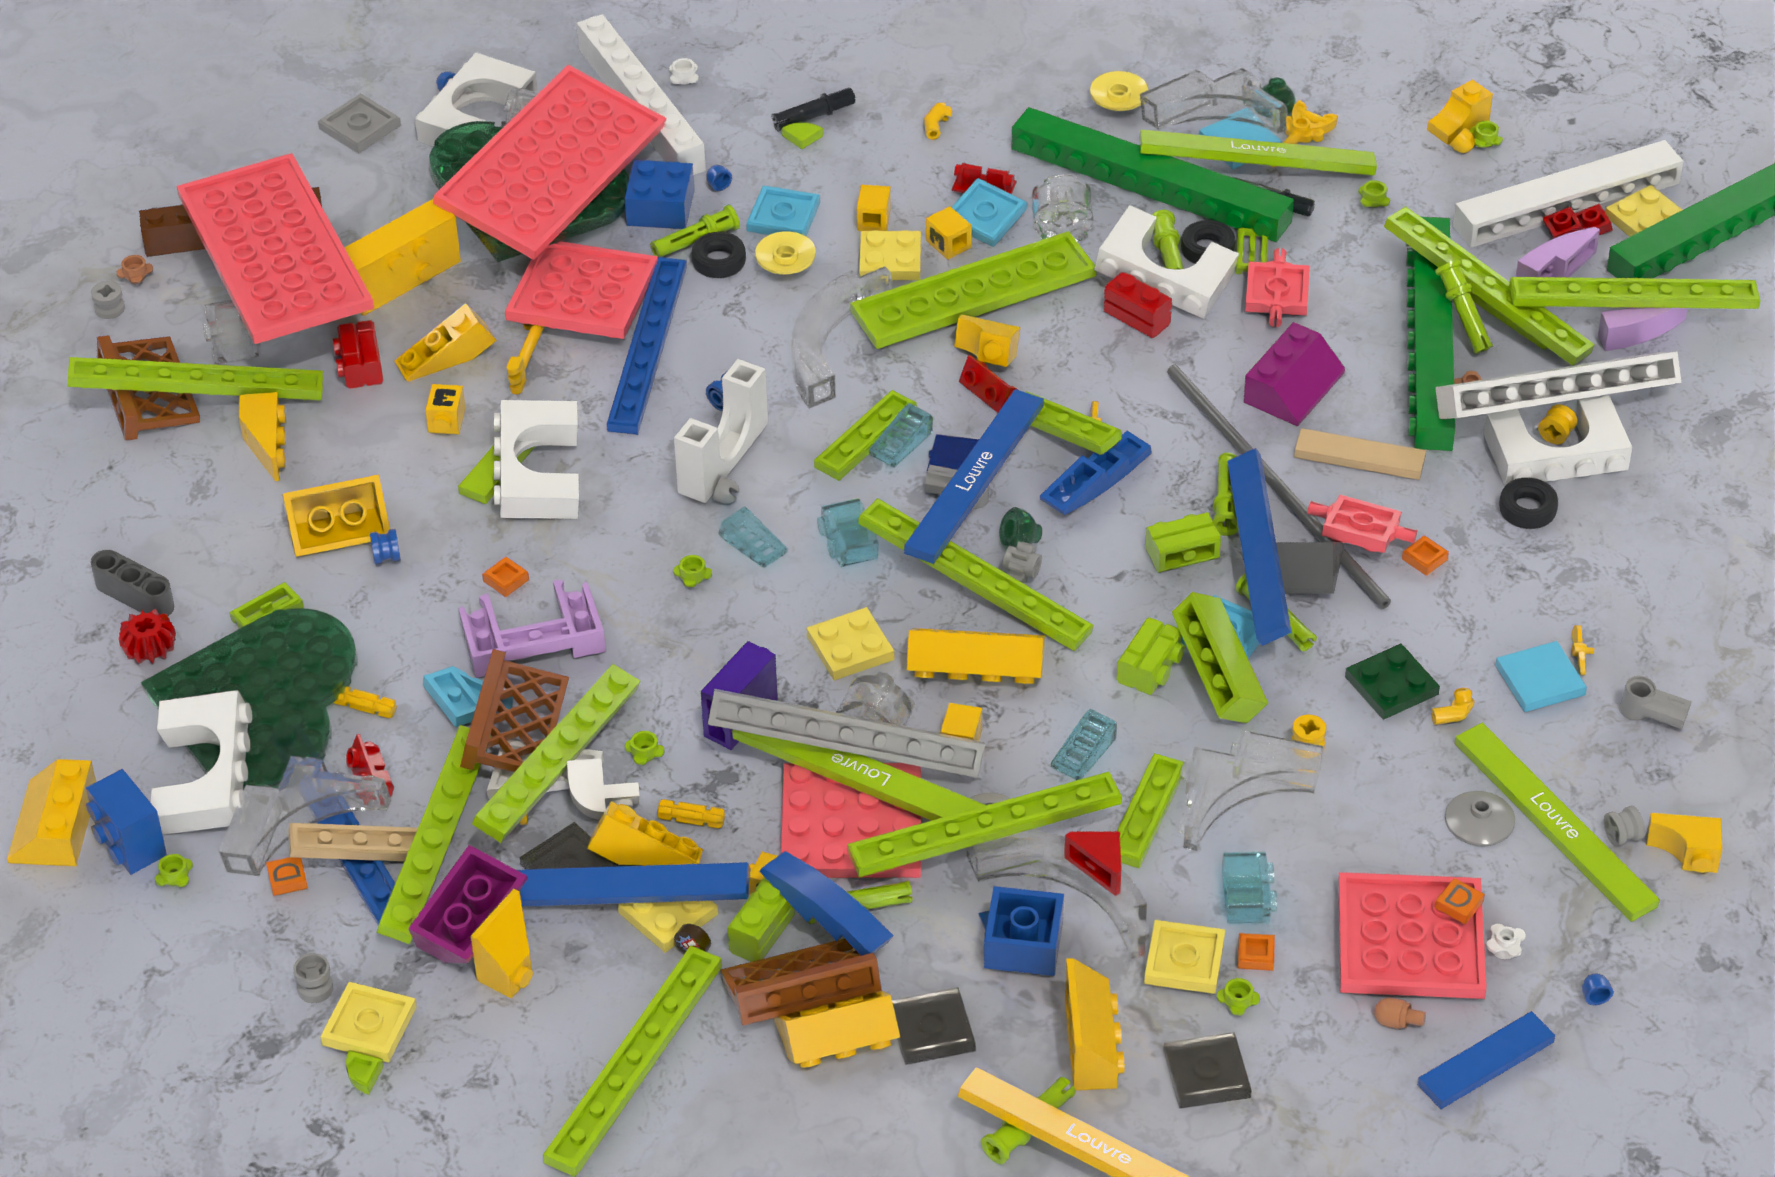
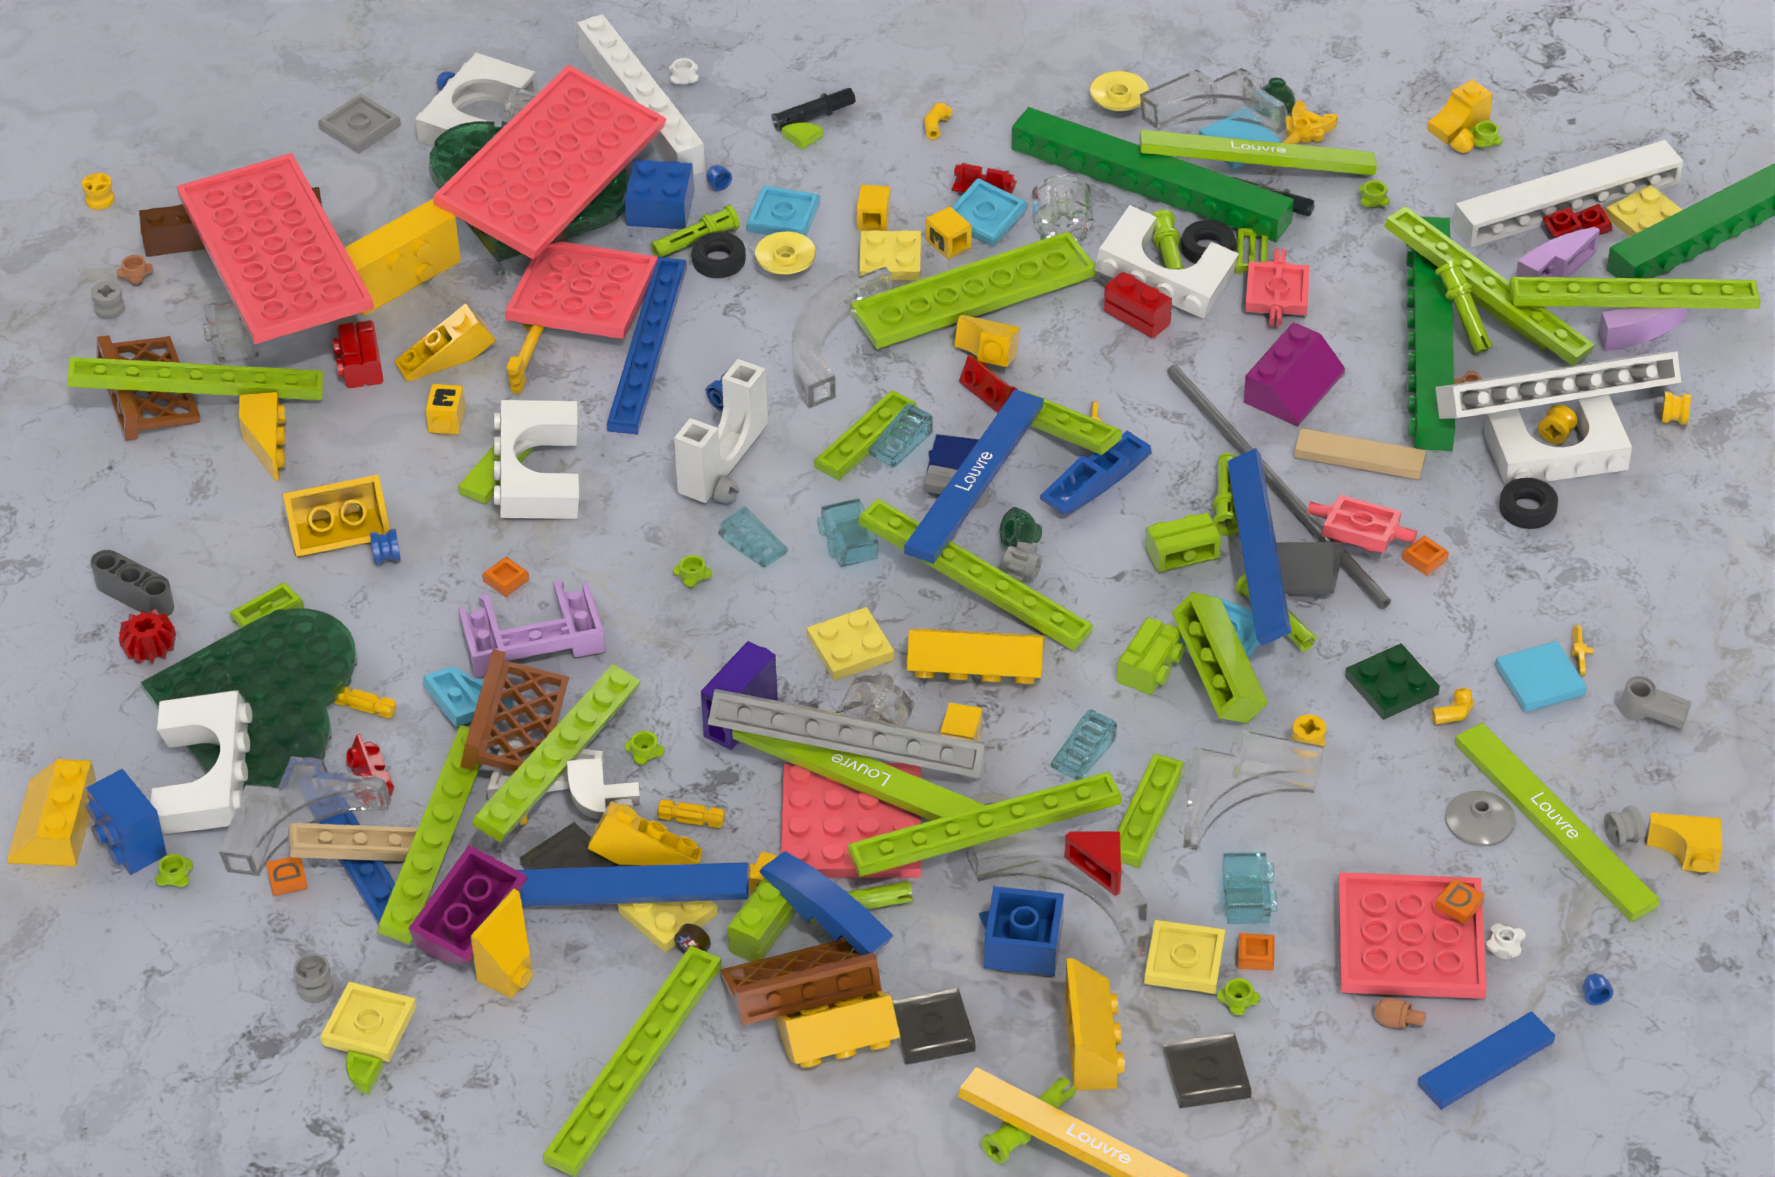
none -> yellow wheel [82,173,115,210]
none -> yellow wheel [1661,391,1691,425]

